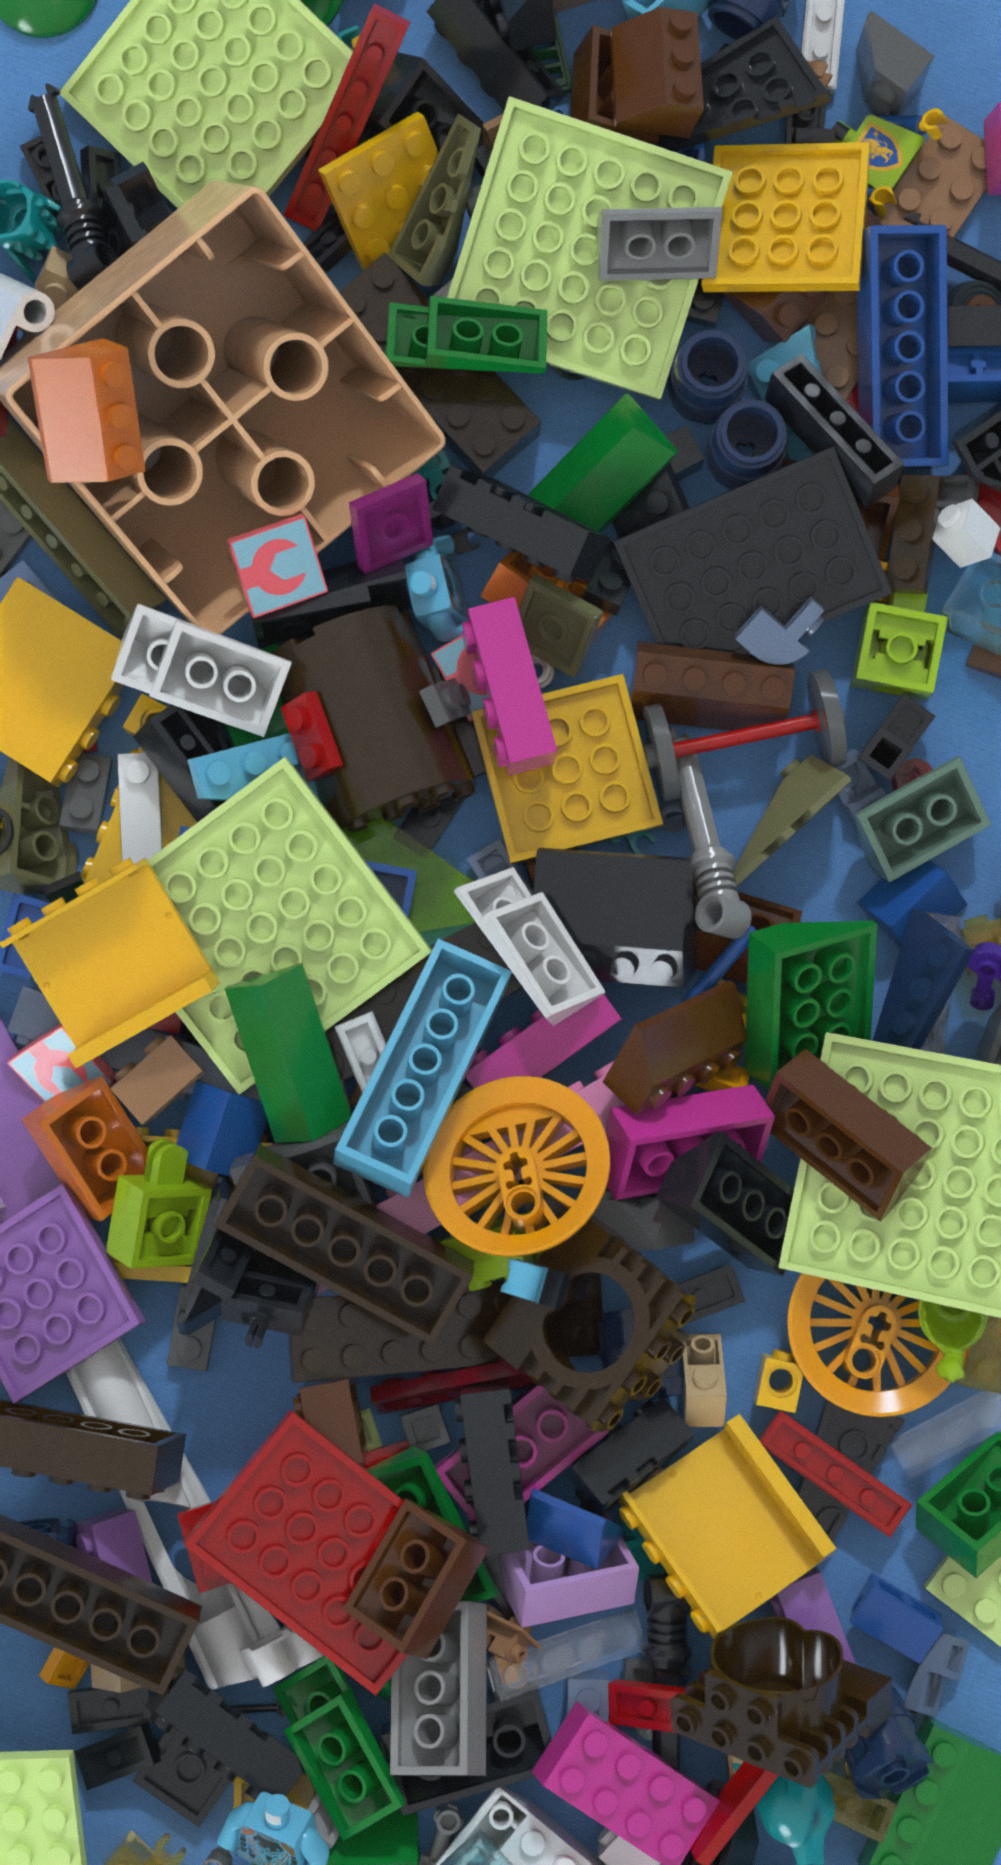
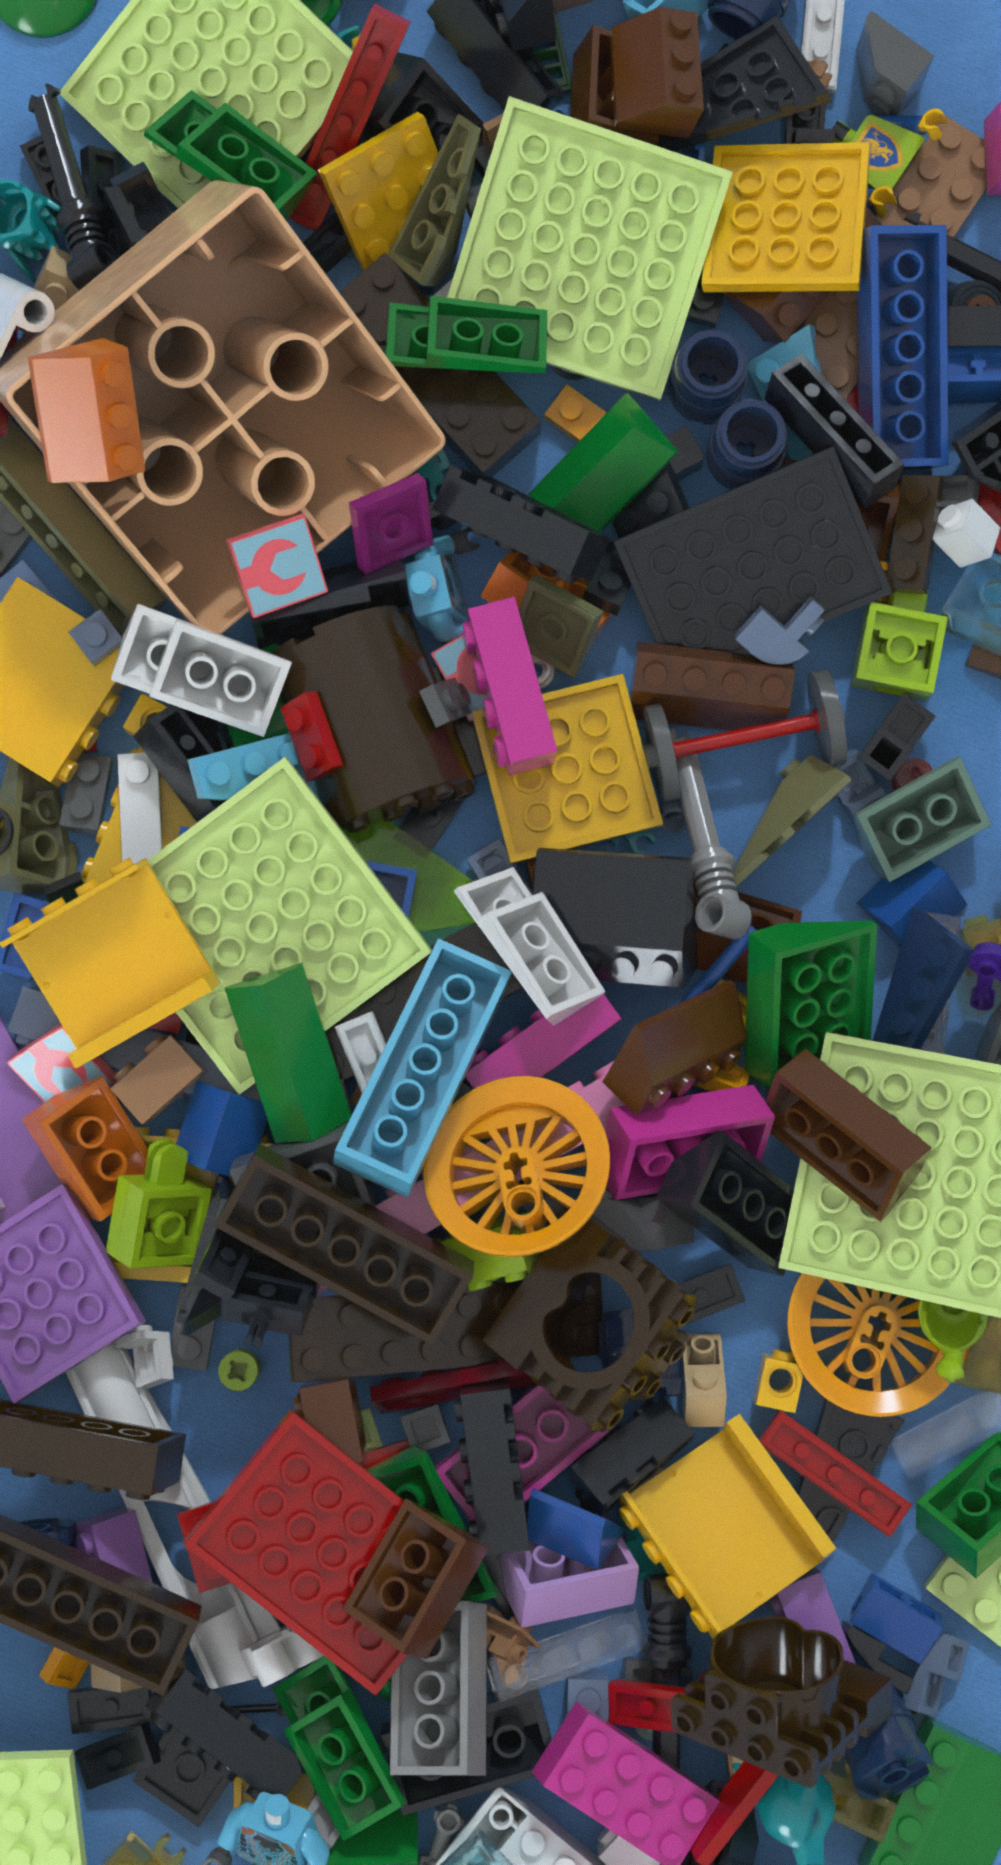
medium azure leg [500,1258,571,1310] -> none
light grey slope [597,207,722,281] -> none
none -> sand blue plate [69,609,122,666]
none -> white bracket [115,1325,174,1389]
none -> green slope [144,90,317,221]
none -> lime wheel [218,1348,261,1391]
none -> light orange plate [544,384,607,443]
none -> black slope [841,1620,914,1694]

